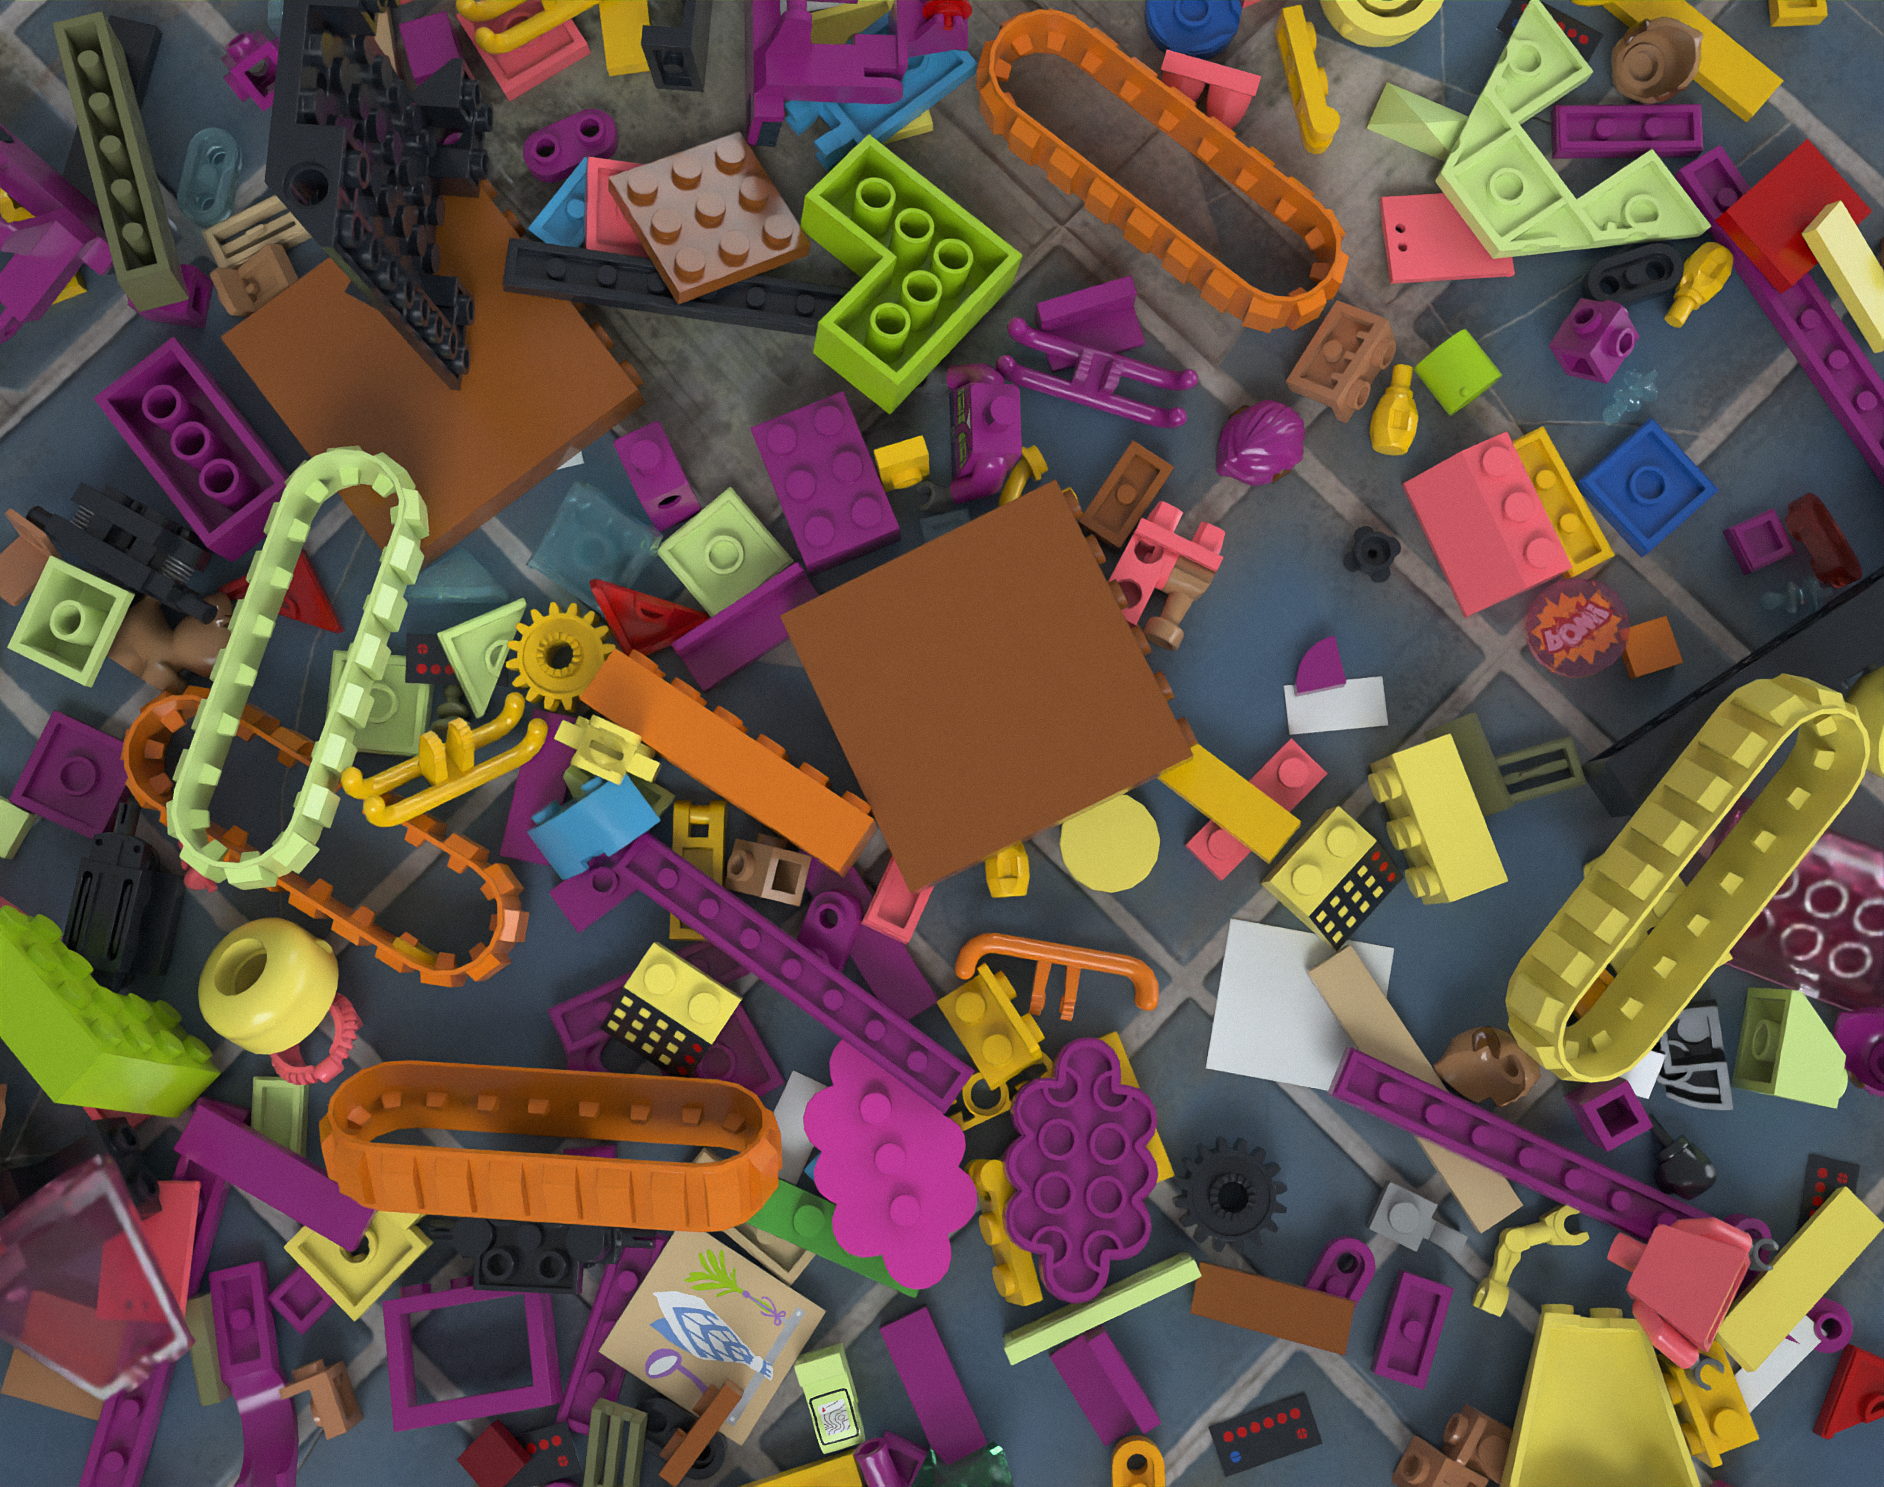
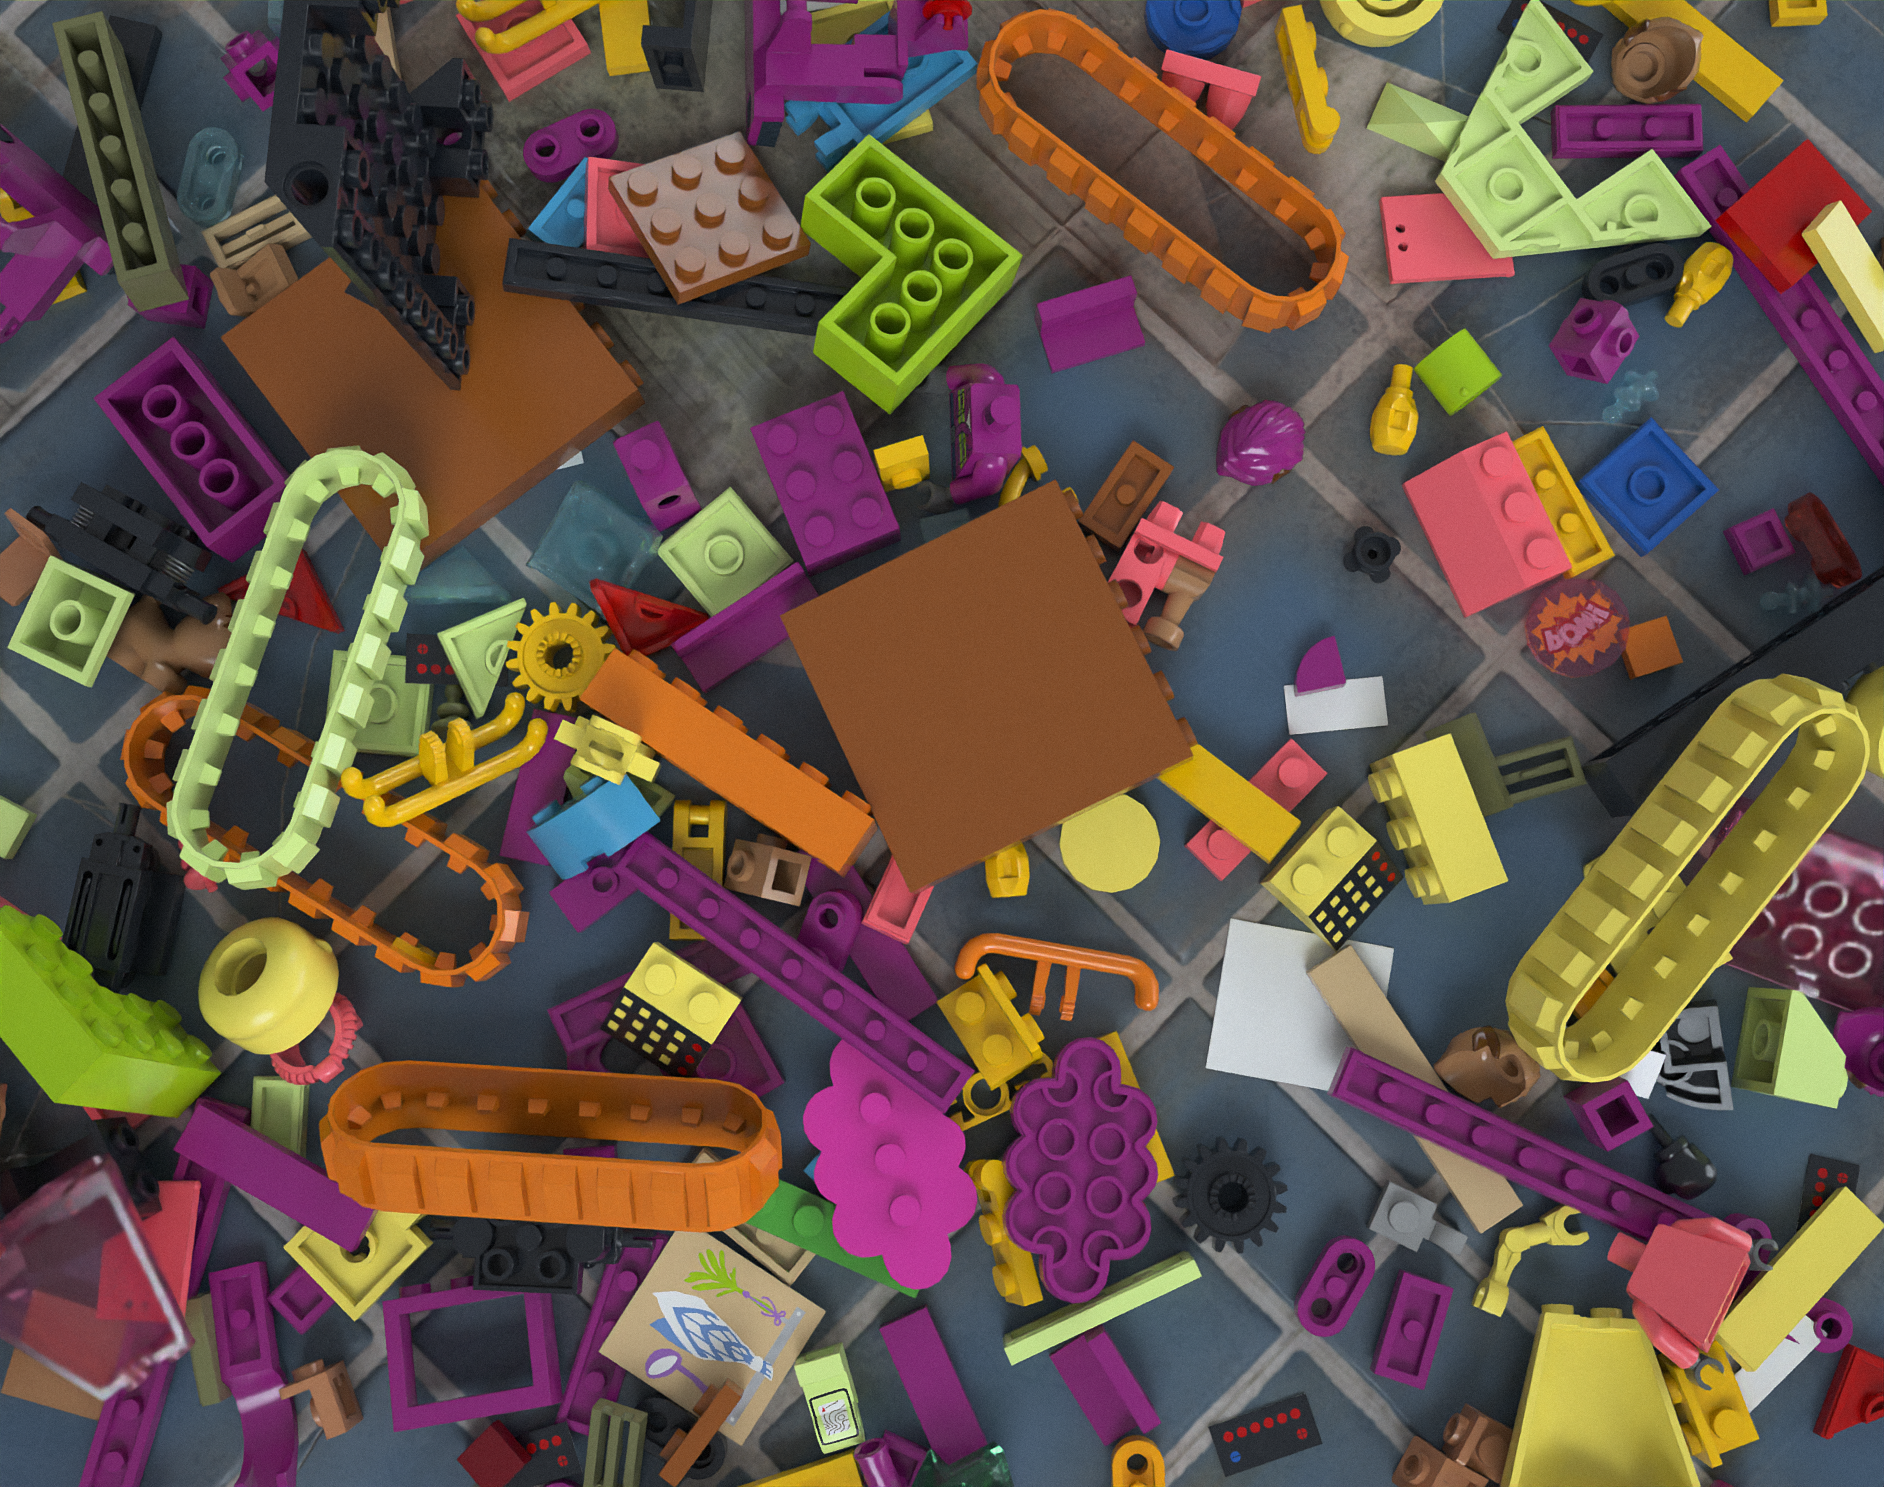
magenta tile [8,710,131,840] -> none
magenta brick [398,11,467,86] -> none
white sticker [774,1070,828,1185] -> none
magenta piece [996,317,1198,429] -> none
dark orange tile [1190,1260,1356,1355] -> none
nougat bracket [1286,300,1396,423] -> none

